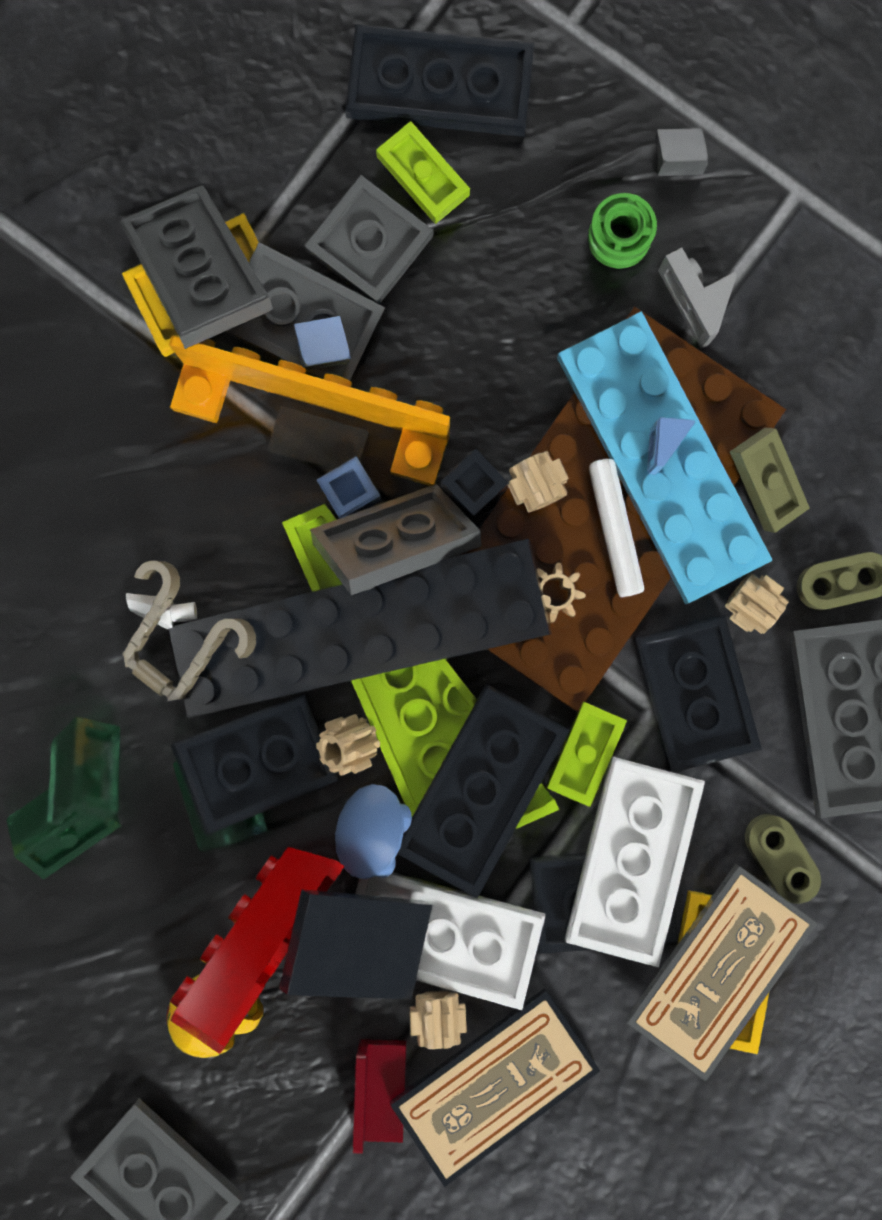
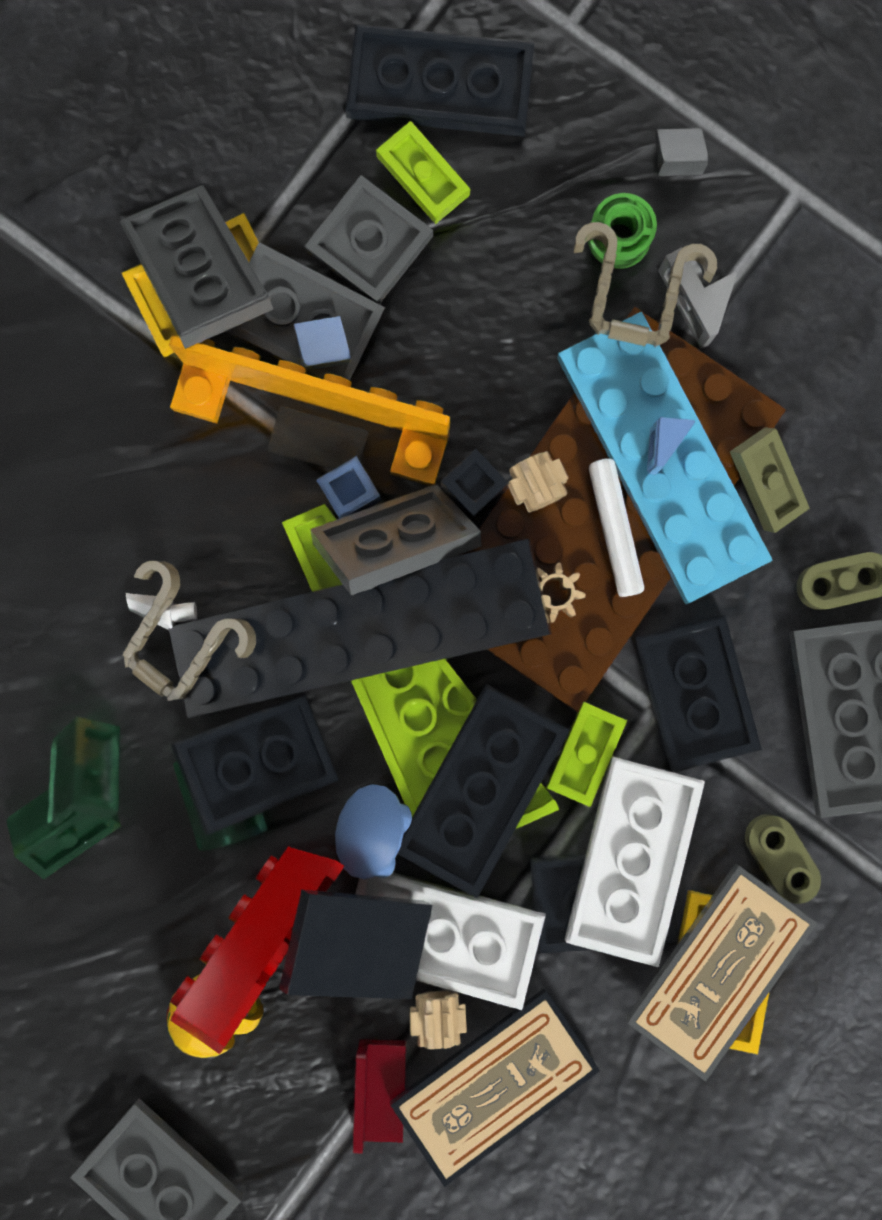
tan gear [316,714,380,776] -> none
tan gear [725,573,789,634] -> none
none -> dark tan piece [574,222,717,348]

